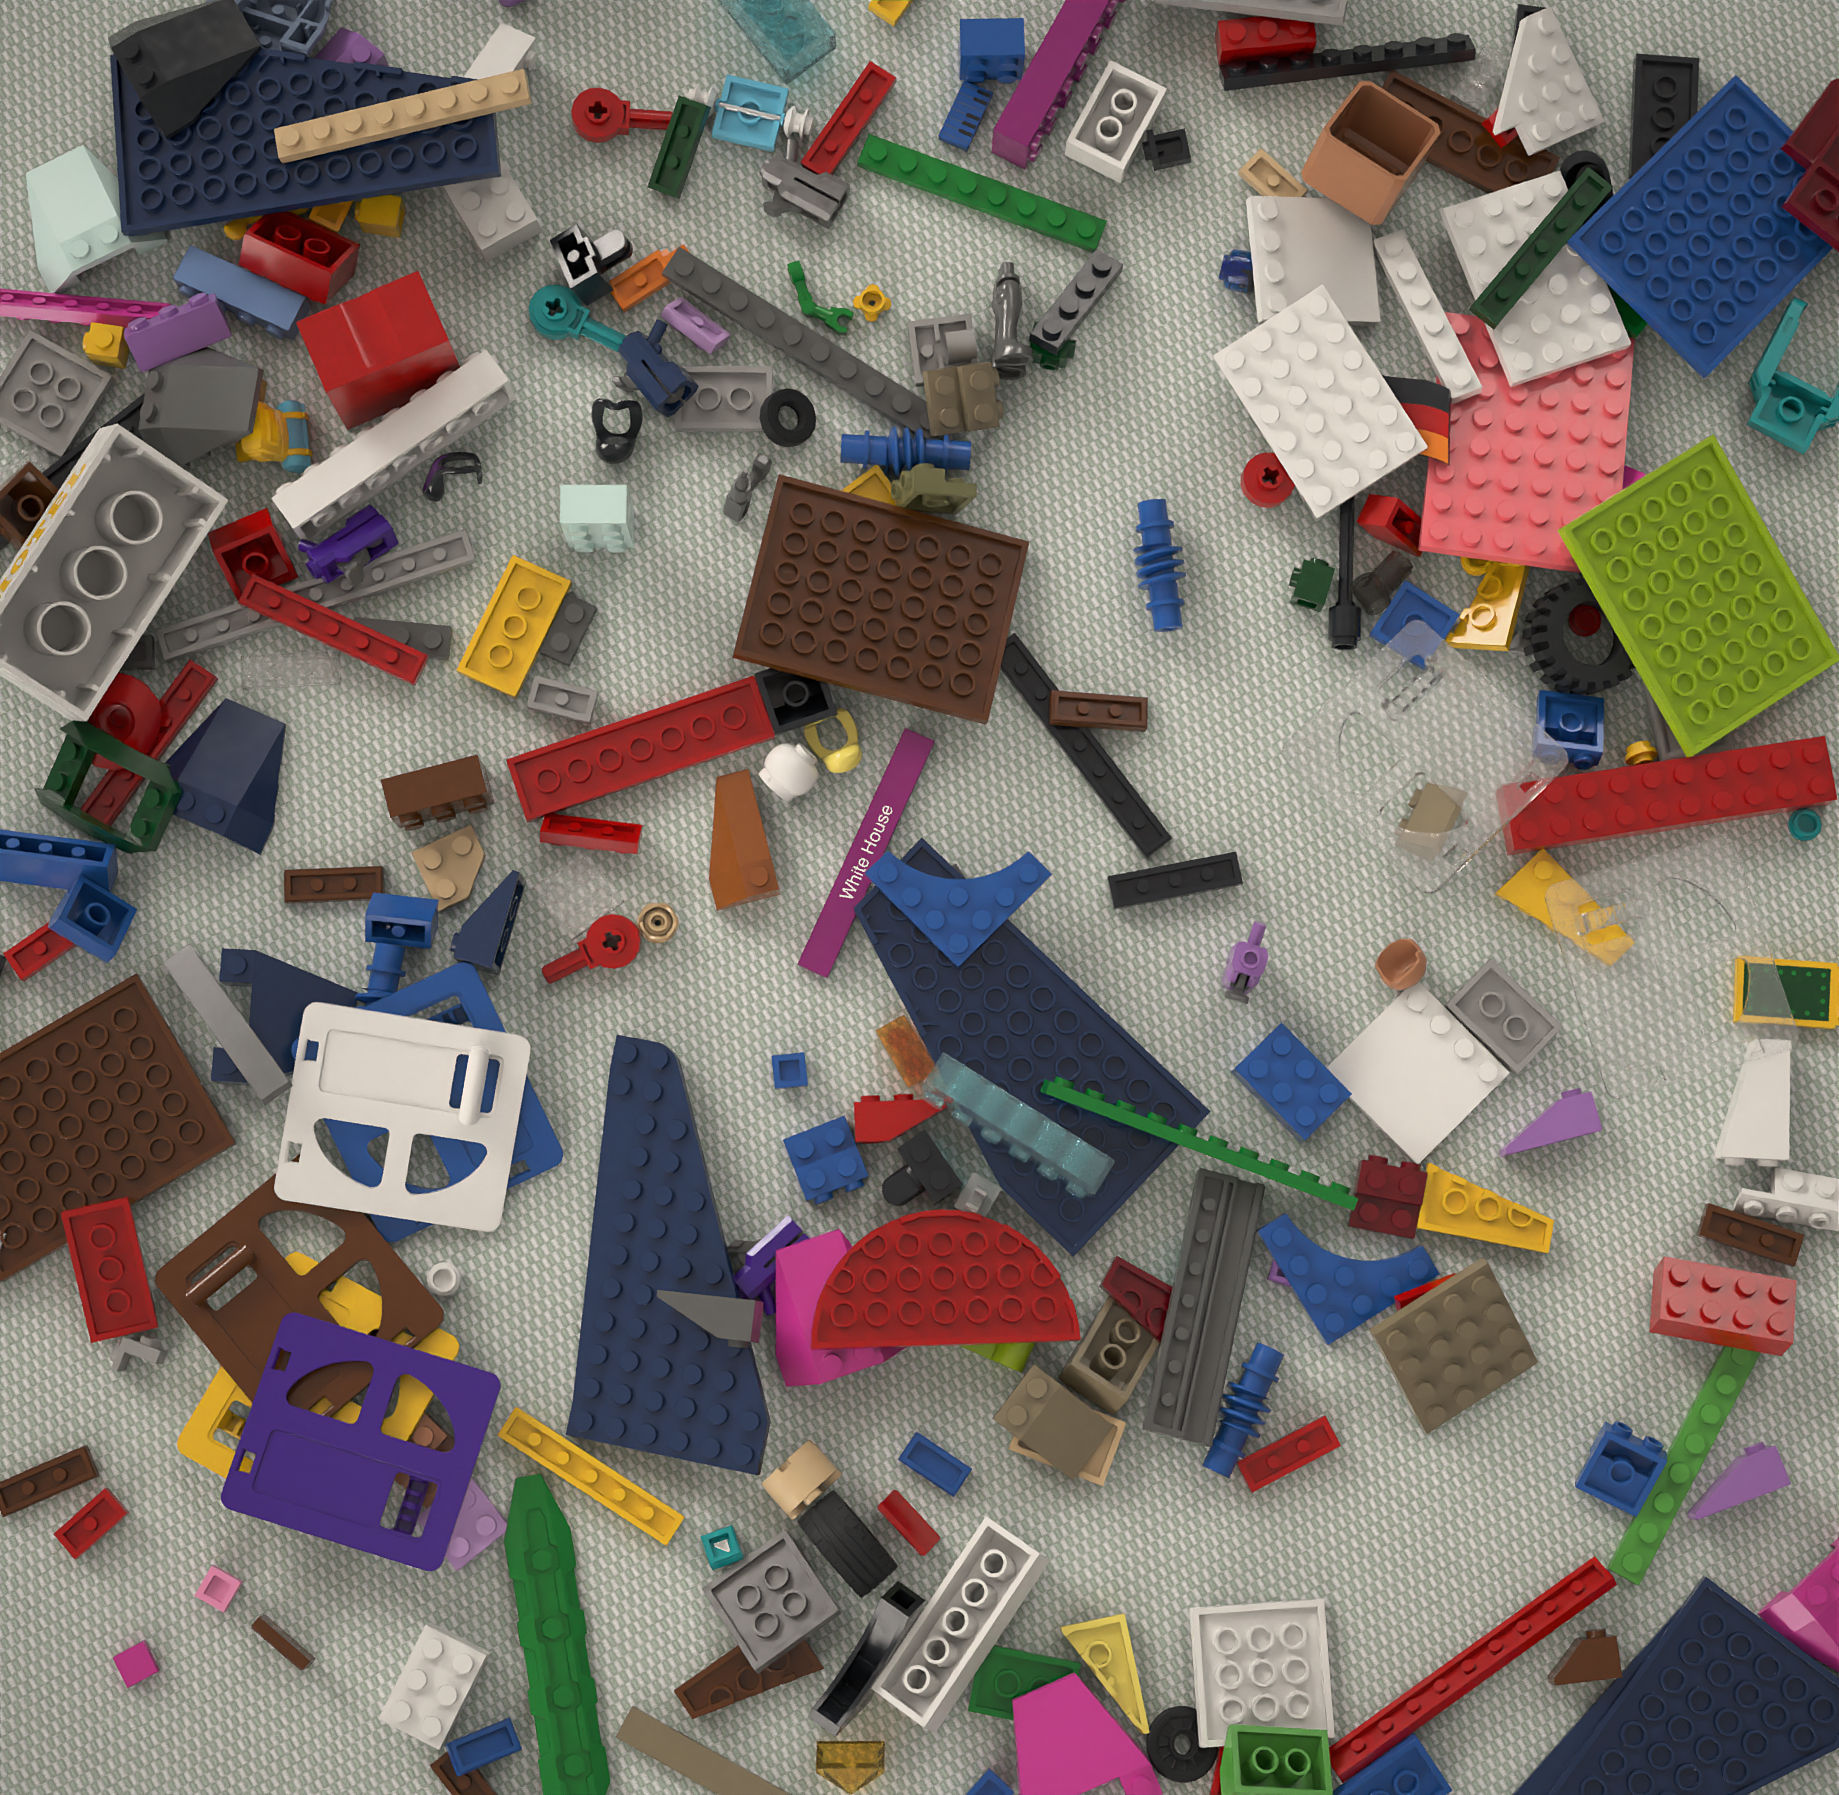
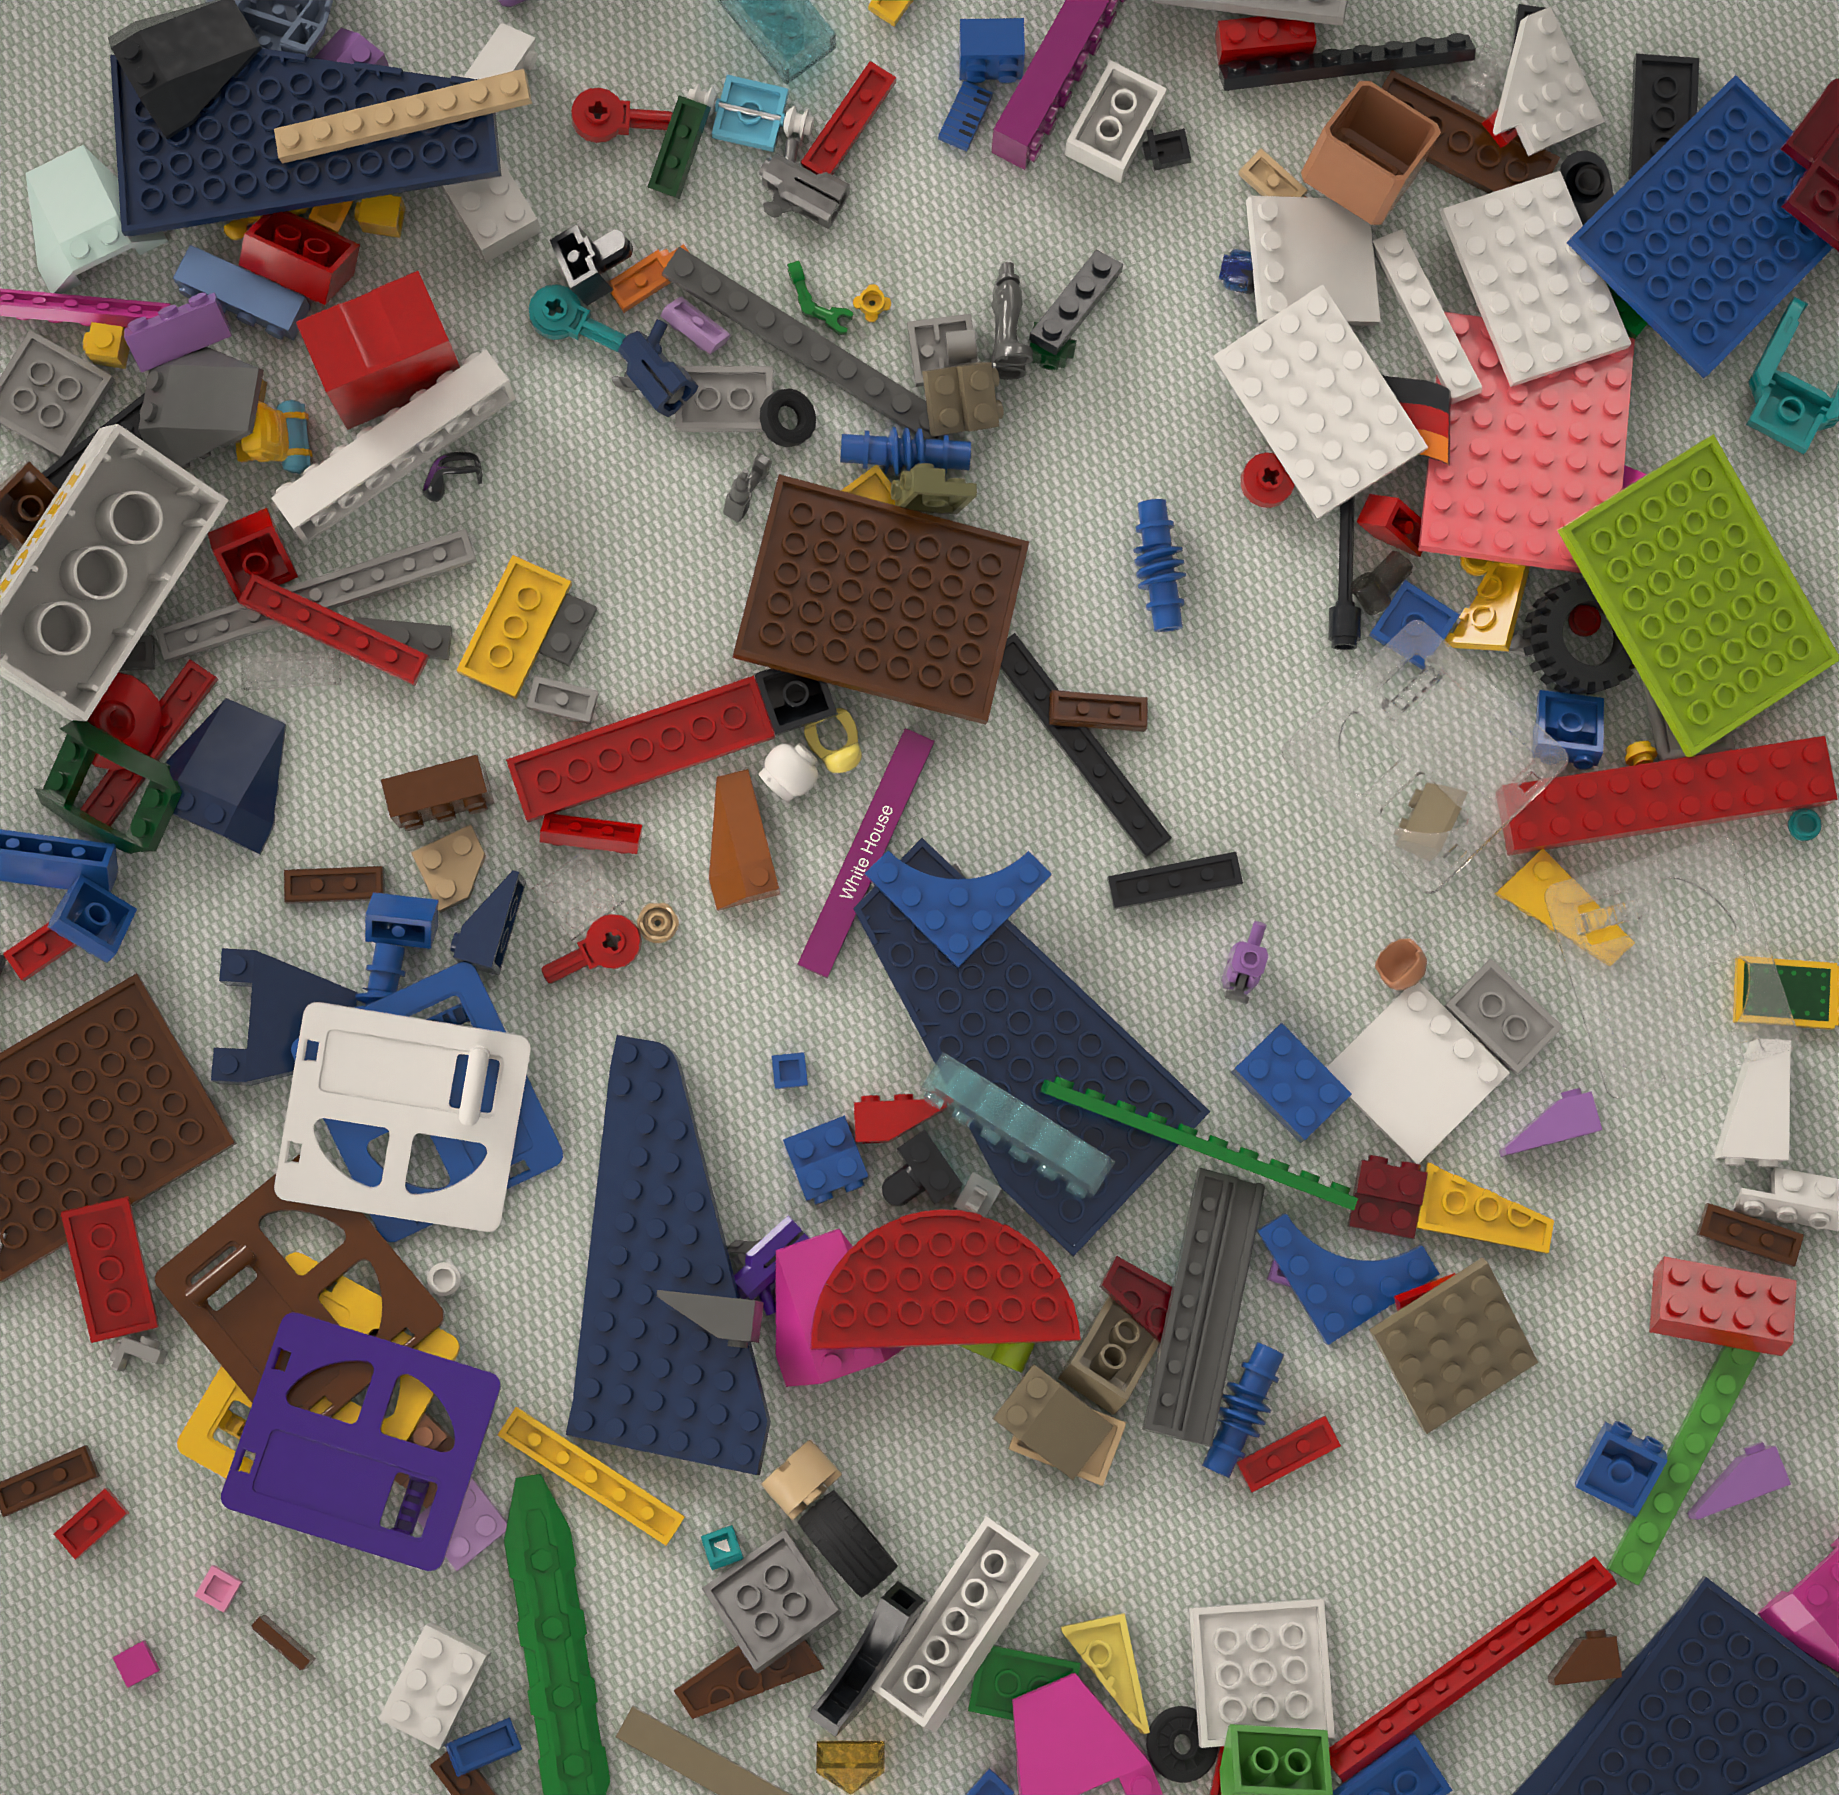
tile [163,943,293,1105] -> none
dark purple piece [298,504,399,585] -> none
light aqua brick [560,485,634,553] -> none
black piece [591,398,643,464] -> none
green plate [857,134,1107,253] -> none
clear orange plate [875,1015,937,1089] -> none
red slope [877,1490,940,1556] -> none
blue tile [898,1431,972,1497] -> none
dark green brick [1288,558,1335,612] -> none
dark green plate [1469,167,1613,330] -> none

